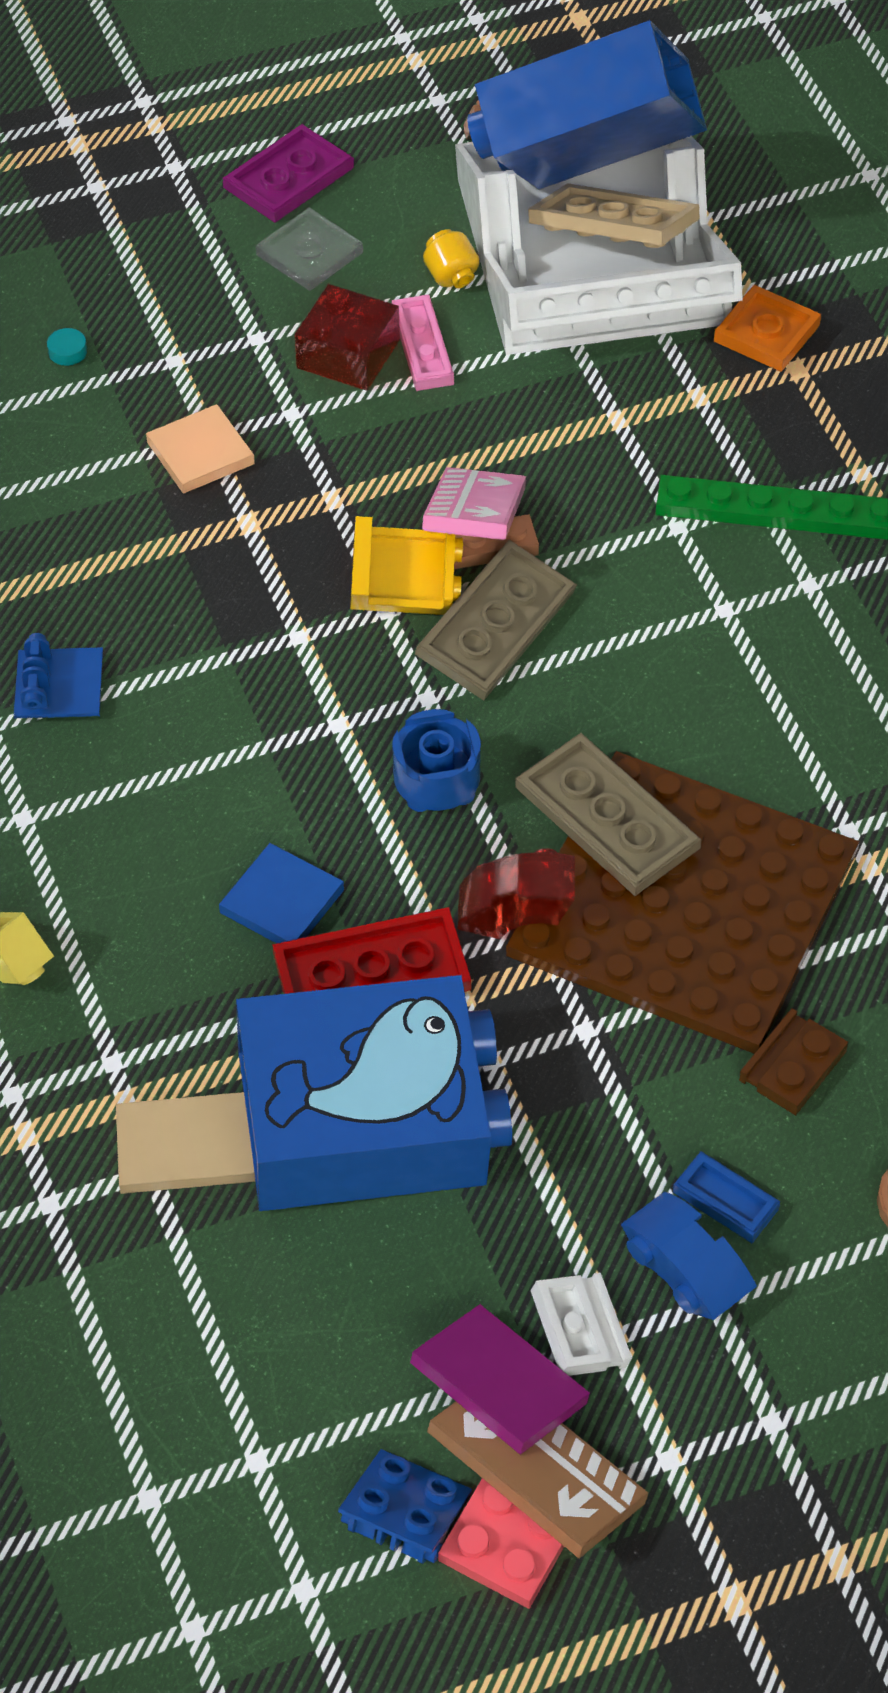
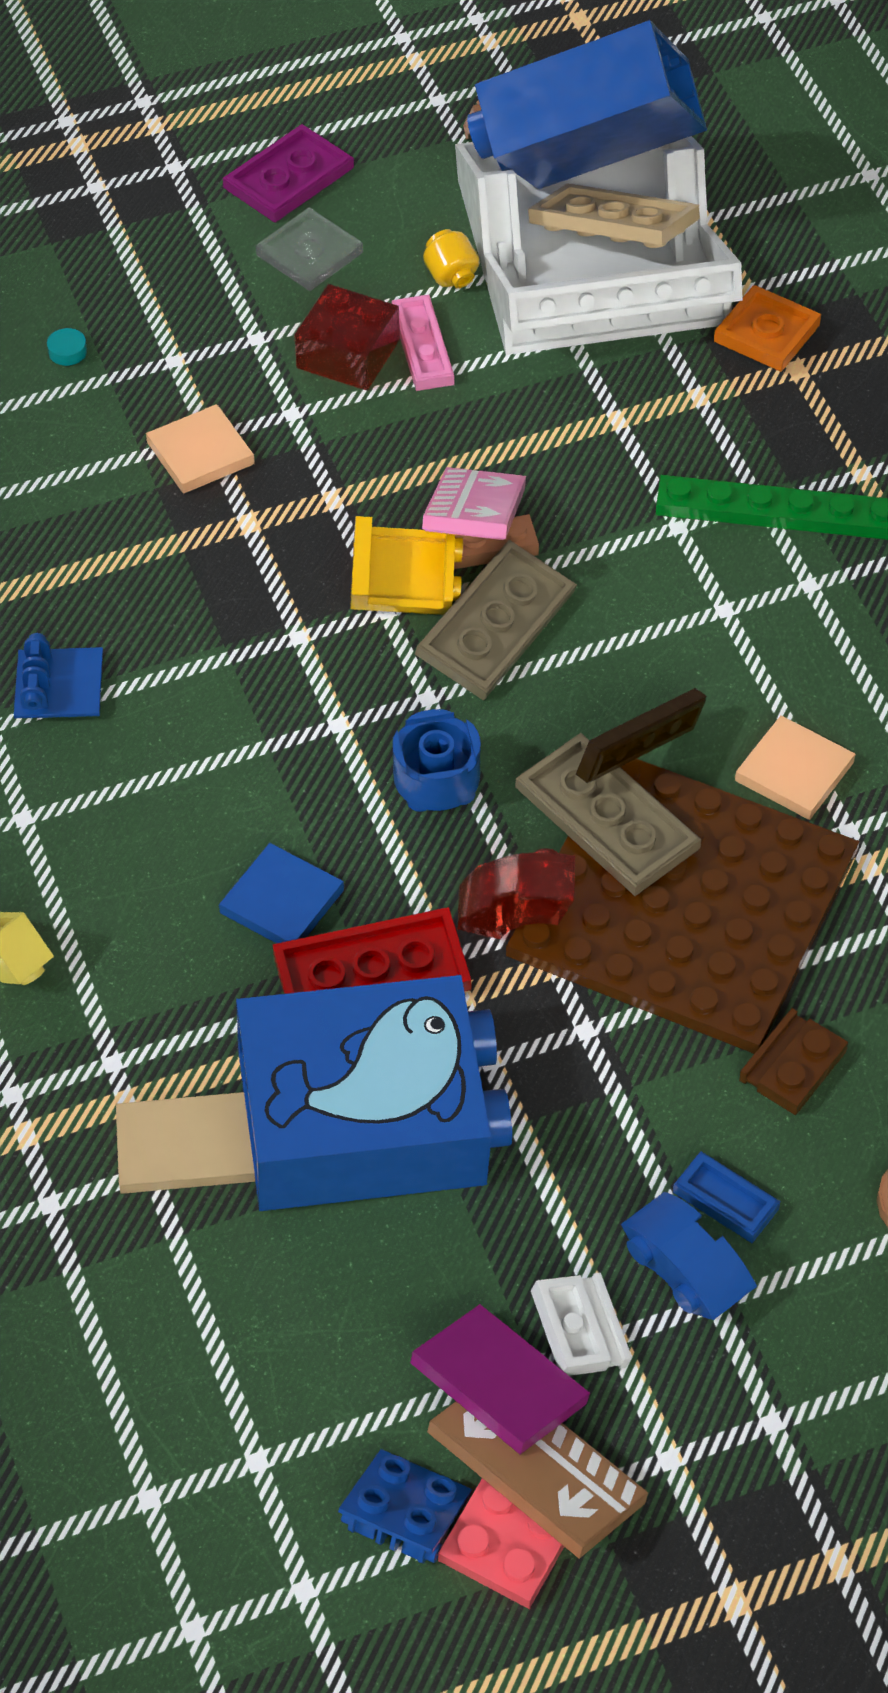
none -> dark brown tile [576,688,707,783]
none -> light nougat tile [735,715,855,820]

